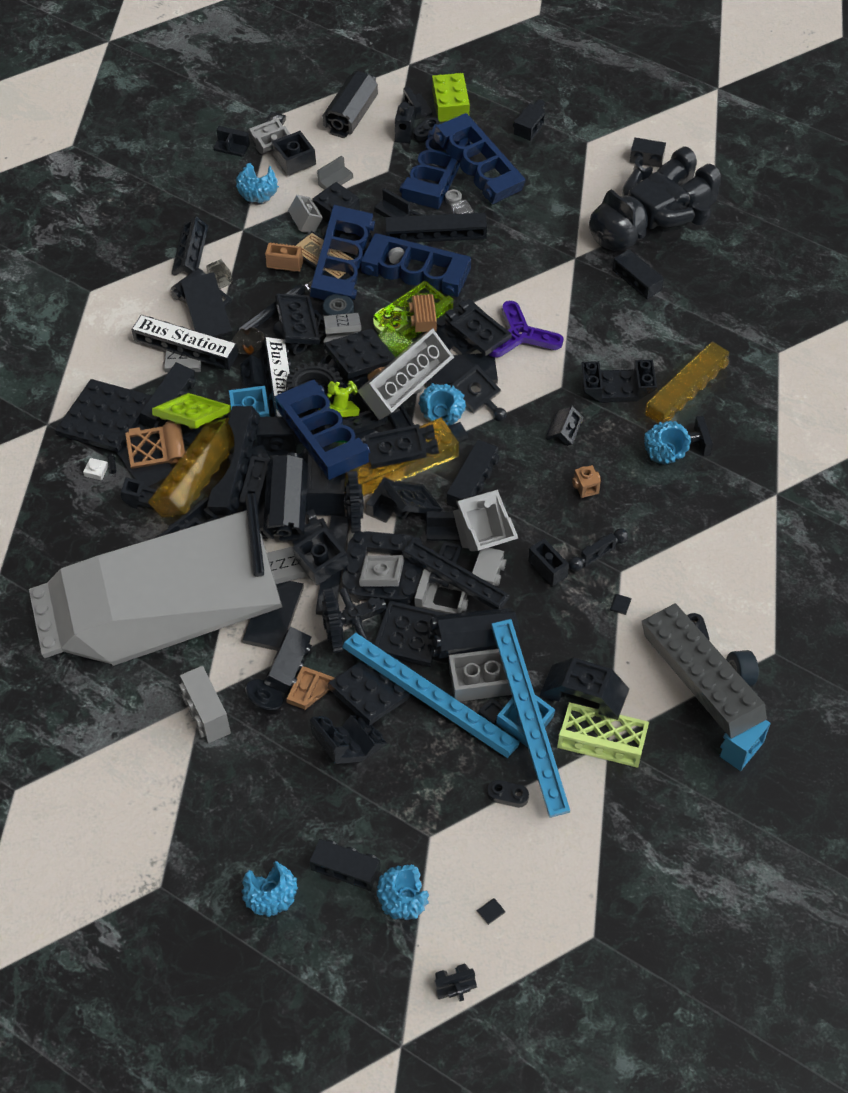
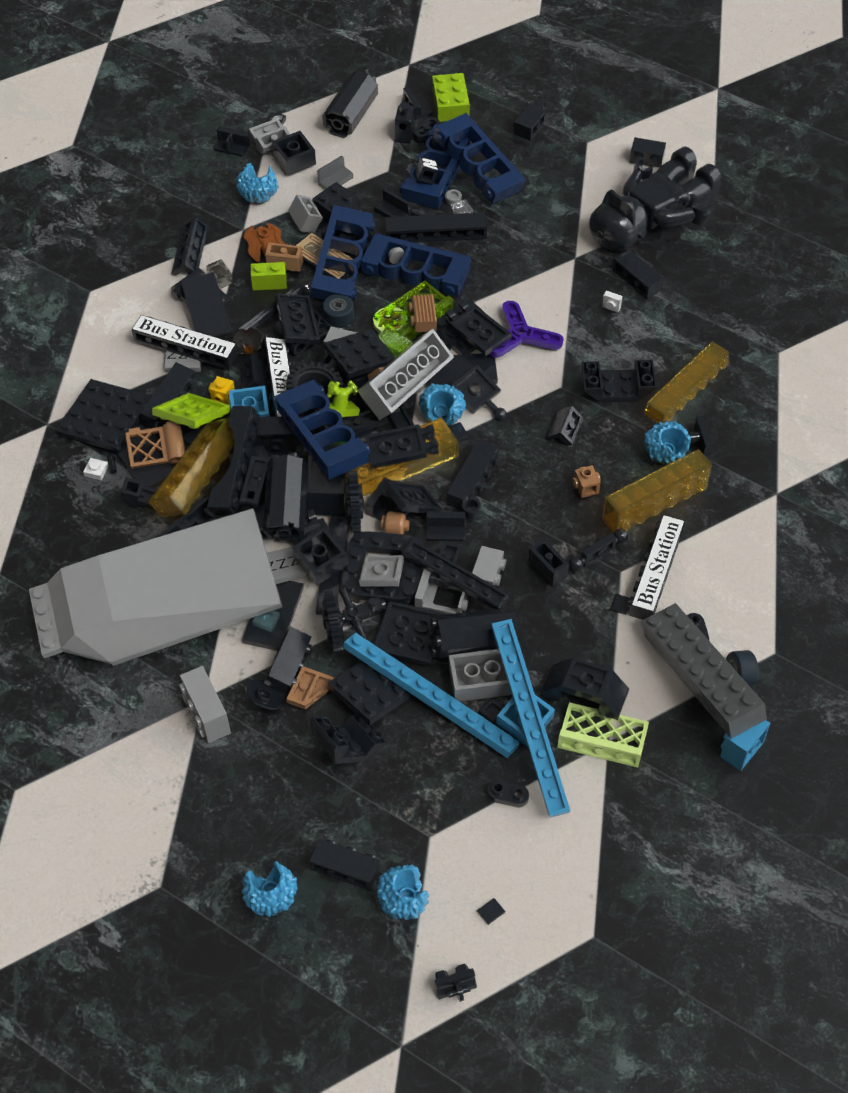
black axle [246,493,264,577] -> none
light grey tile [324,313,361,334] -> none
light grey piece [453,490,518,551] -> none
none -> yellow brick [209,376,235,405]
none -> dark orange piece [243,223,286,262]
none -> lime brick [251,262,287,290]
none -> clear light blue plate [253,610,280,632]
none -> medium nougat head [381,511,410,535]
none -> black brick [415,157,439,185]
none -> white plate [602,291,622,312]
none -> clear yellow brick [603,449,712,533]
none -> brick [627,515,685,620]

